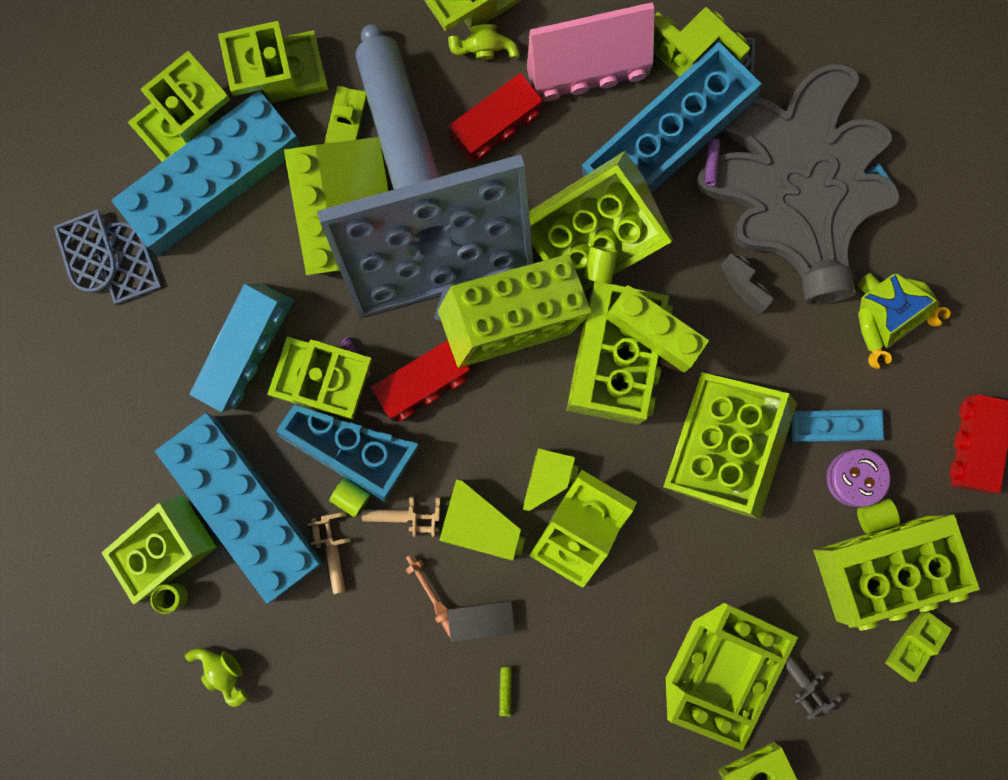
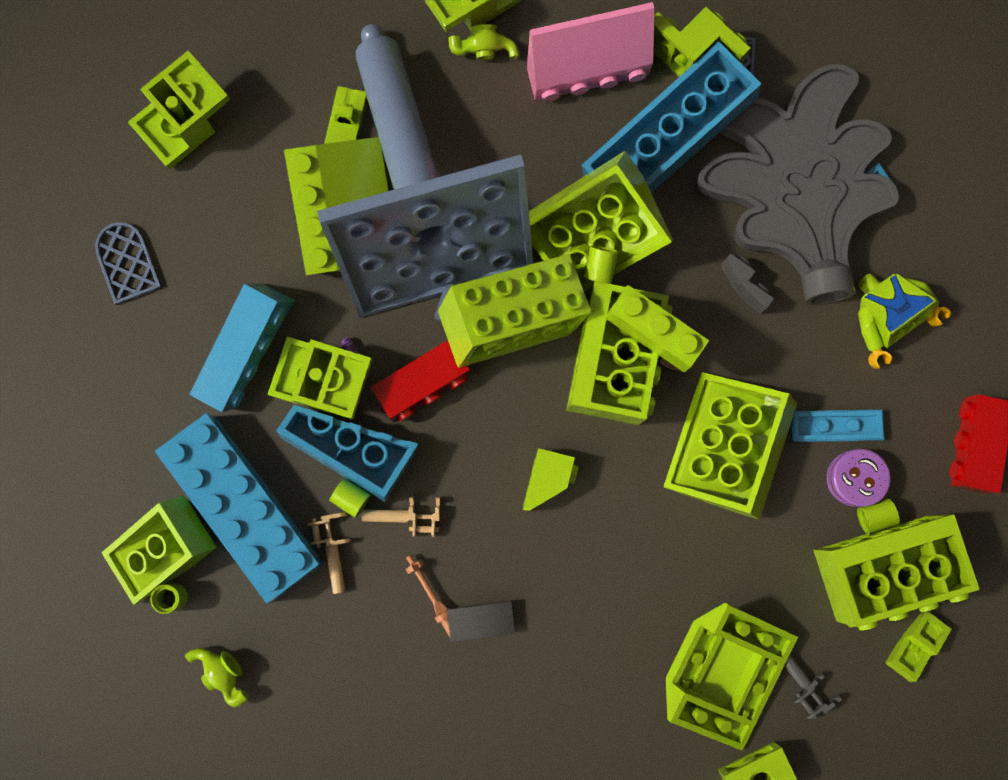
sand blue window [53,209,116,293] -> none
dark azure brick [111,90,301,256] -> none
lime bracket [218,21,328,103] -> none
lime slope [439,479,525,561] -> none
red brick [449,73,543,163] -> none
lime piece [499,666,512,717] -> none
lime bracket [529,470,637,588] -> none
medium lavender piece [705,139,720,186] -> none

